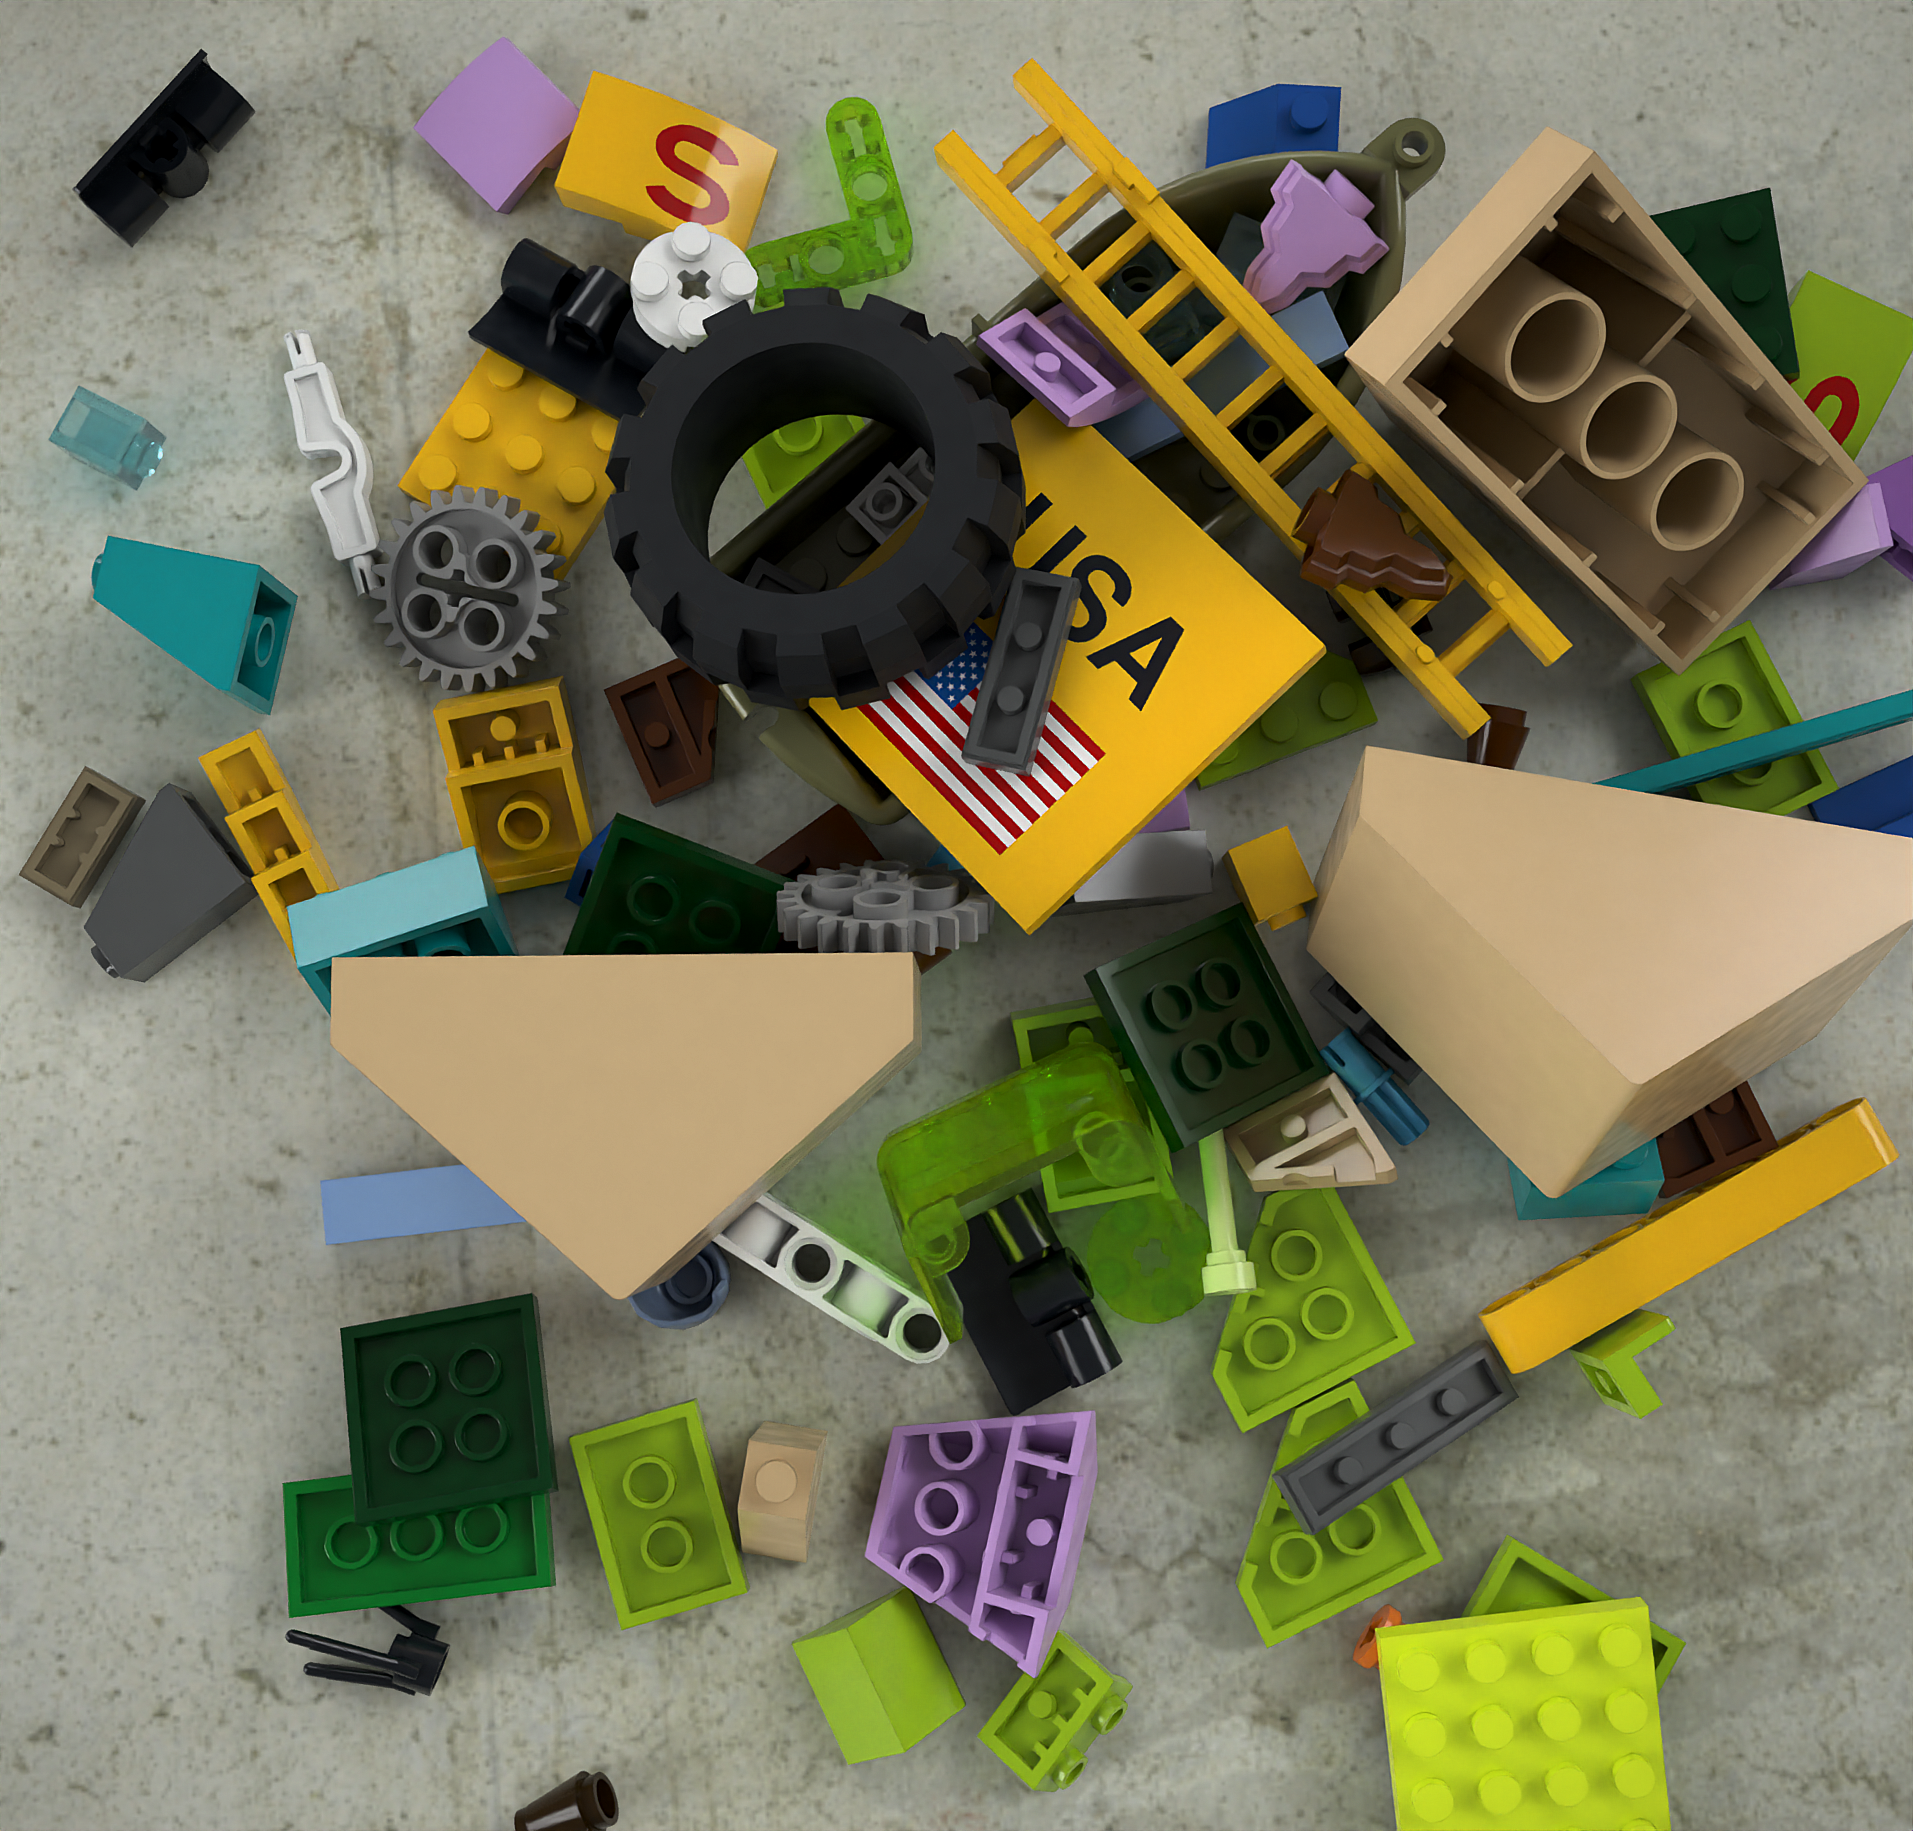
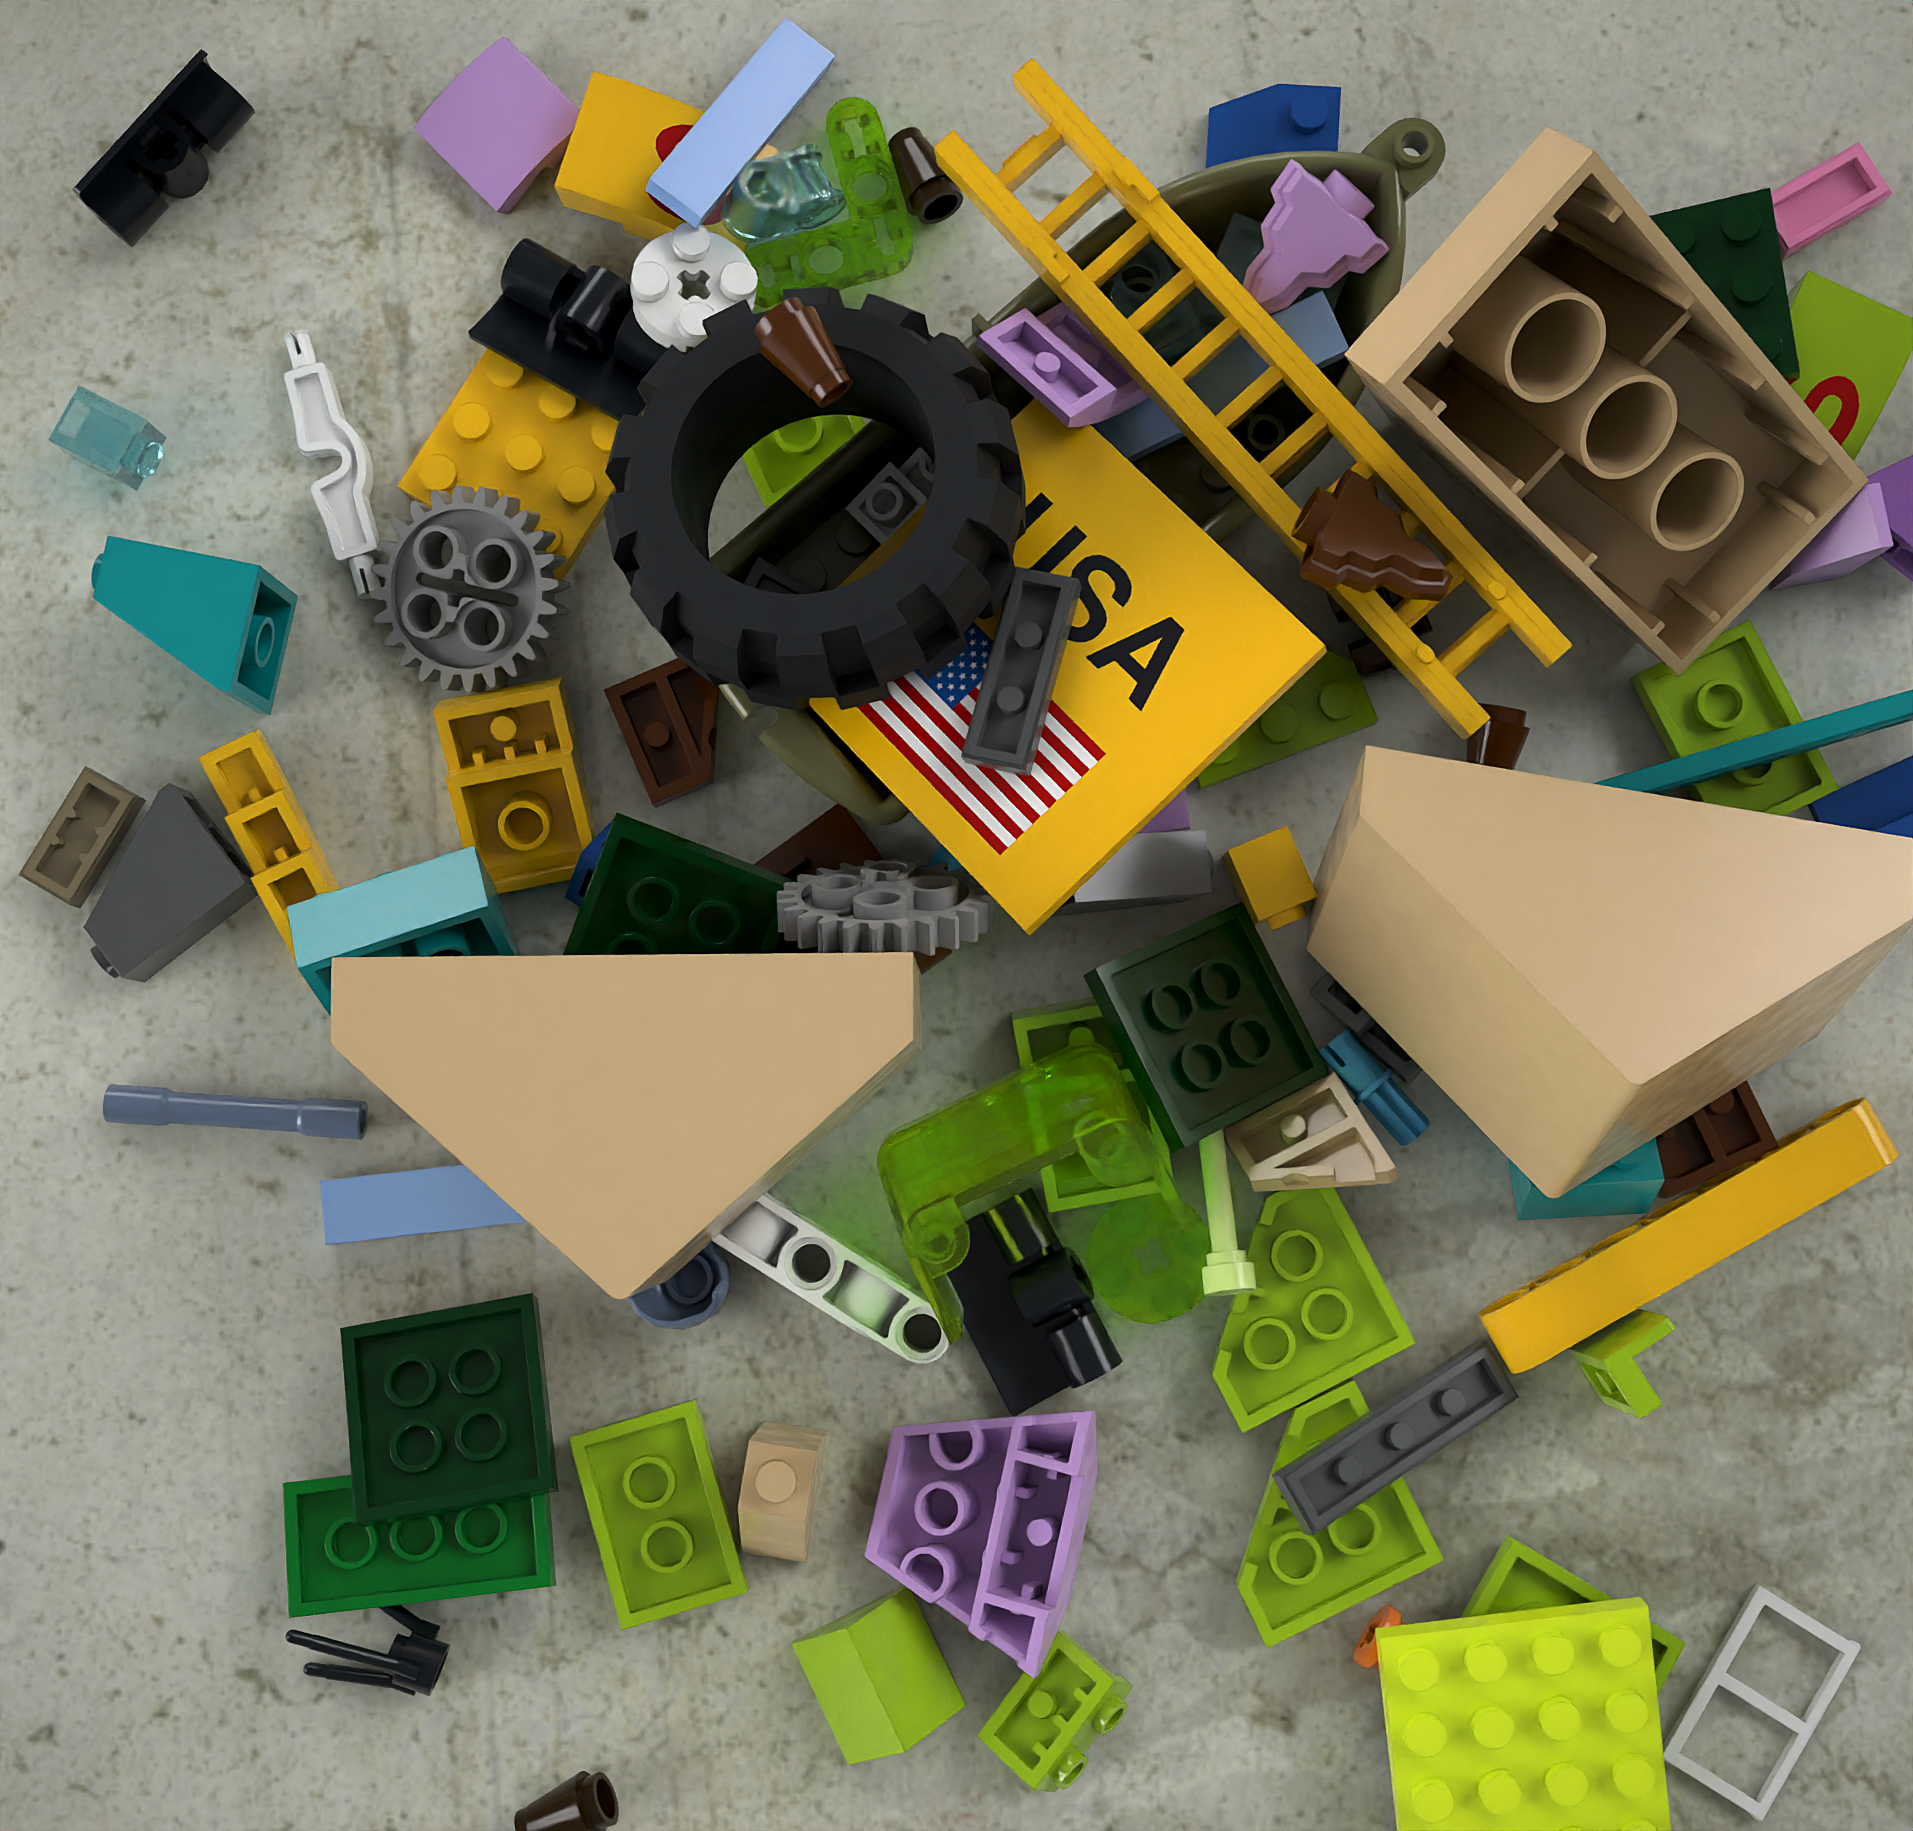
none -> sand blue piece [103,1084,368,1140]
none -> light blue tile [645,17,835,229]
none -> clear light blue piece [721,144,847,243]
none -> reddish brown cone [754,297,853,408]
none -> dark brown cone [888,127,963,224]
none -> white window [1663,1583,1861,1822]
none -> bright pink tile [1771,142,1892,261]

